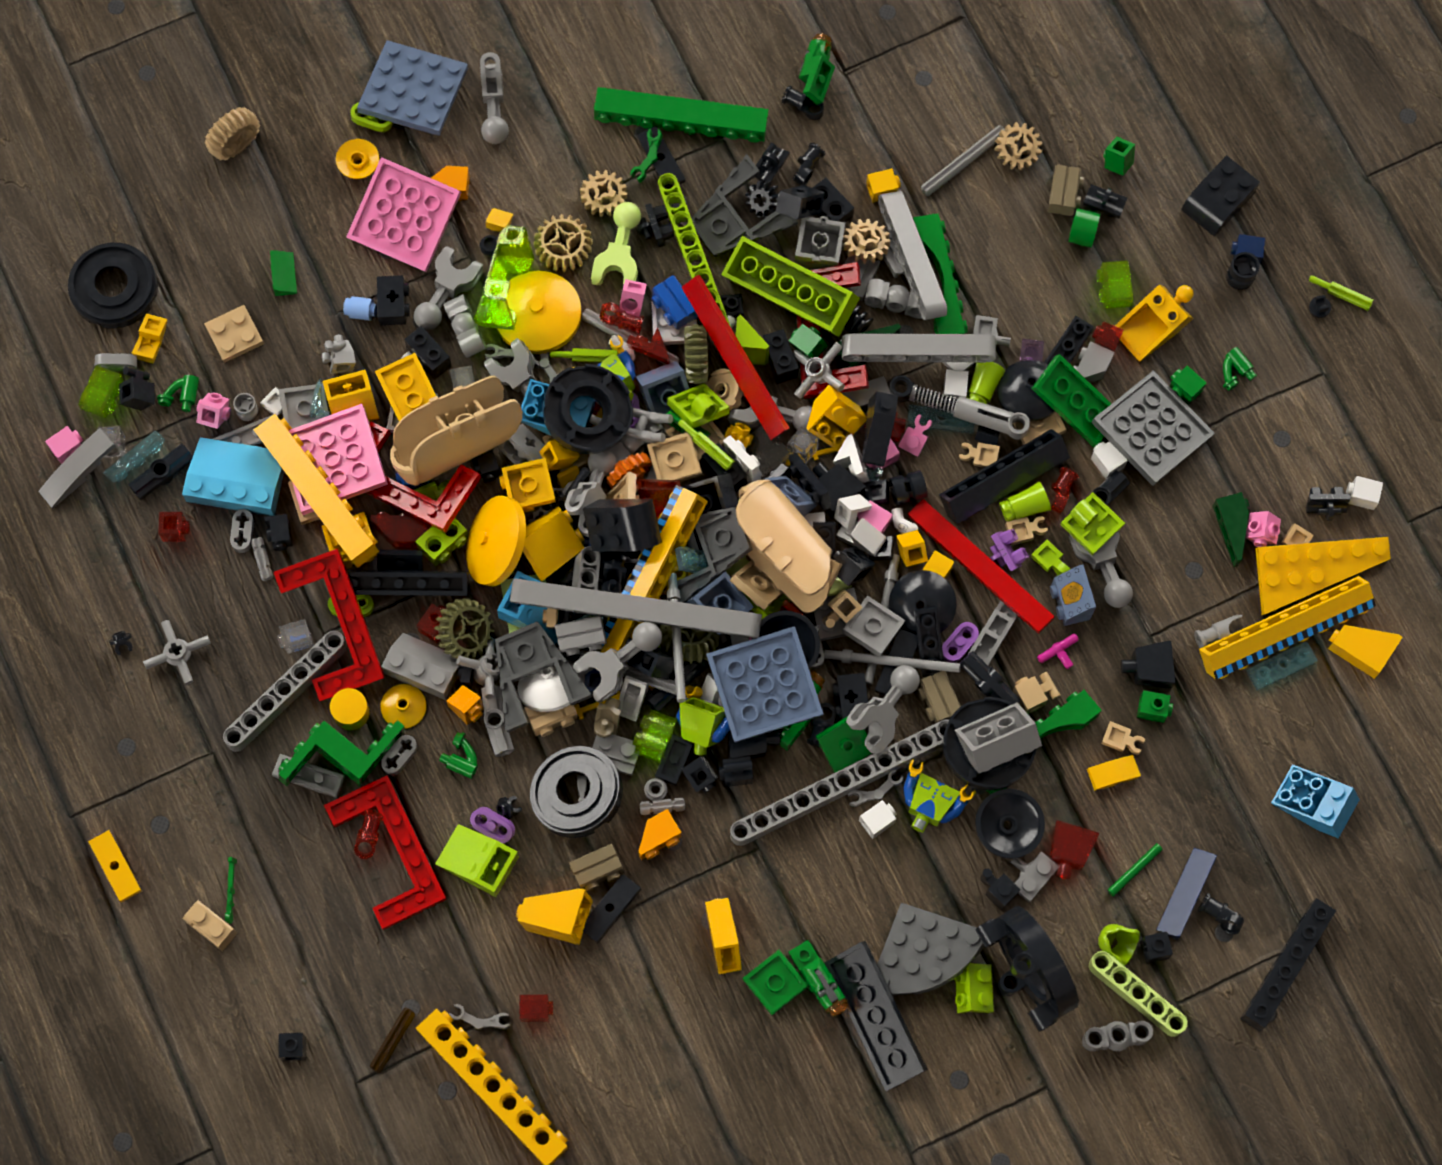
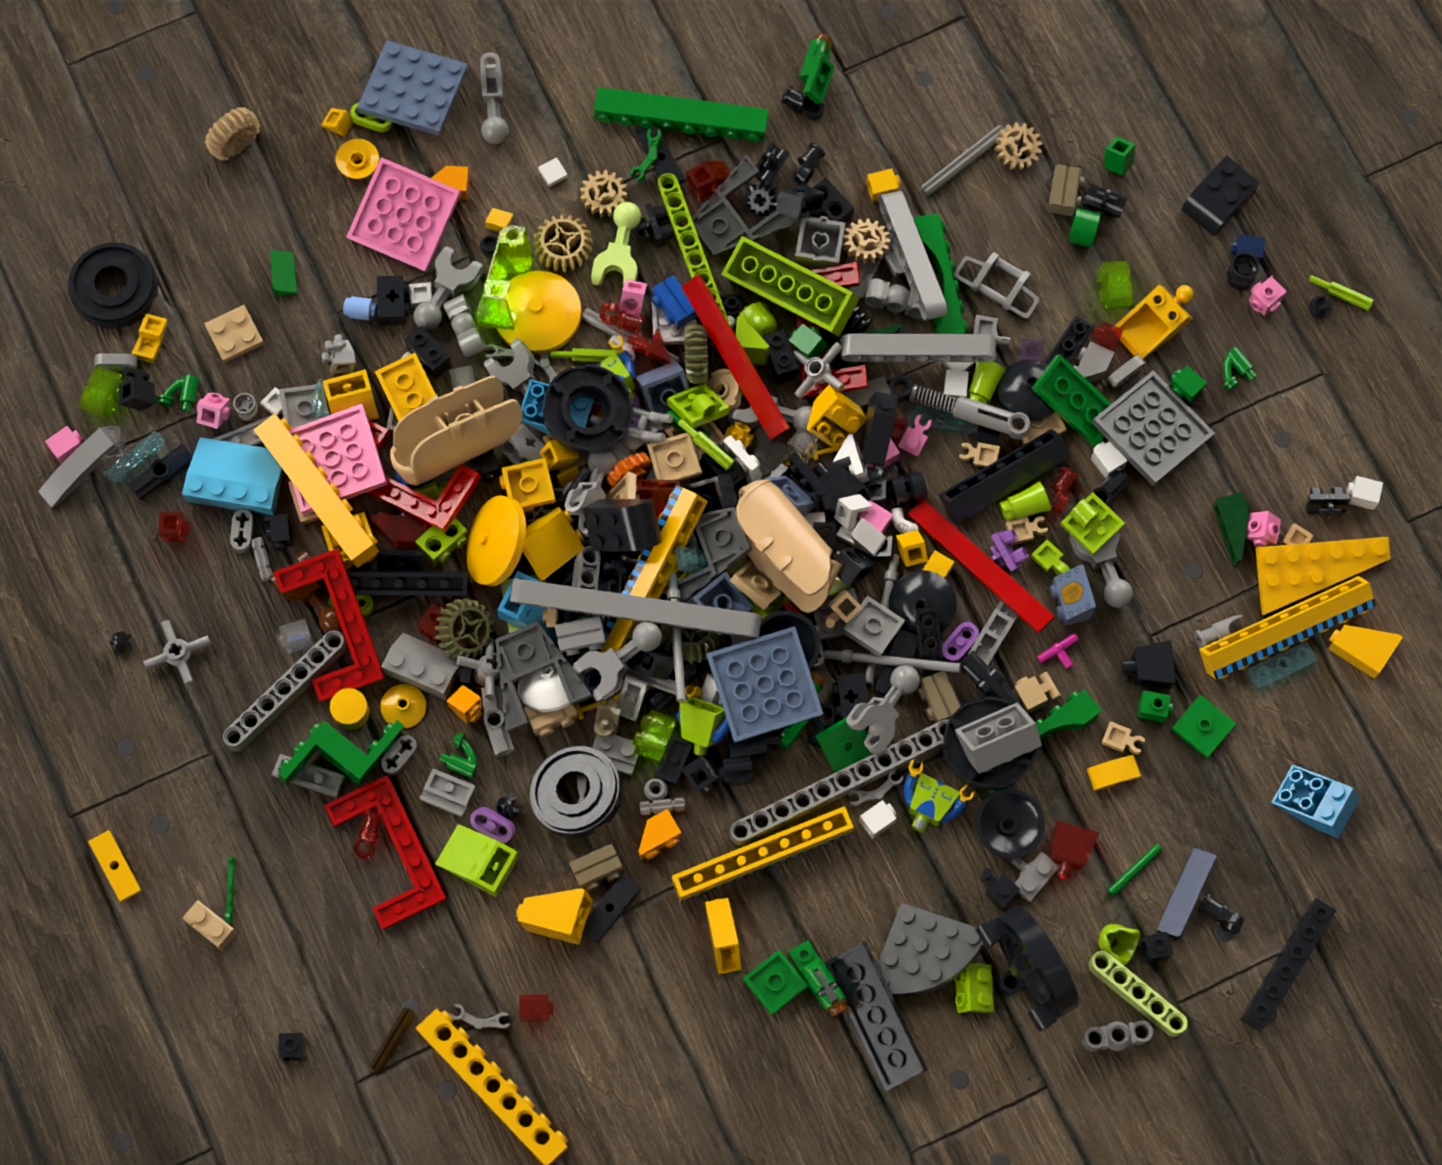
none -> reddish brown piece [269,551,343,633]
none -> yellow slope [321,108,353,136]
none -> white tile [409,282,433,308]
none -> light grey plate [419,769,476,818]
none -> white tile [538,157,568,187]
none -> yellow brick [672,806,854,902]
none -> clear red slope [686,161,730,199]
none -> lime hair [739,302,777,337]
none -> light grey bar [954,252,1039,320]
none -> light grey beam [1107,355,1146,389]
none -> green plate [1171,694,1236,759]
none -> bright pink brick [1249,276,1287,316]

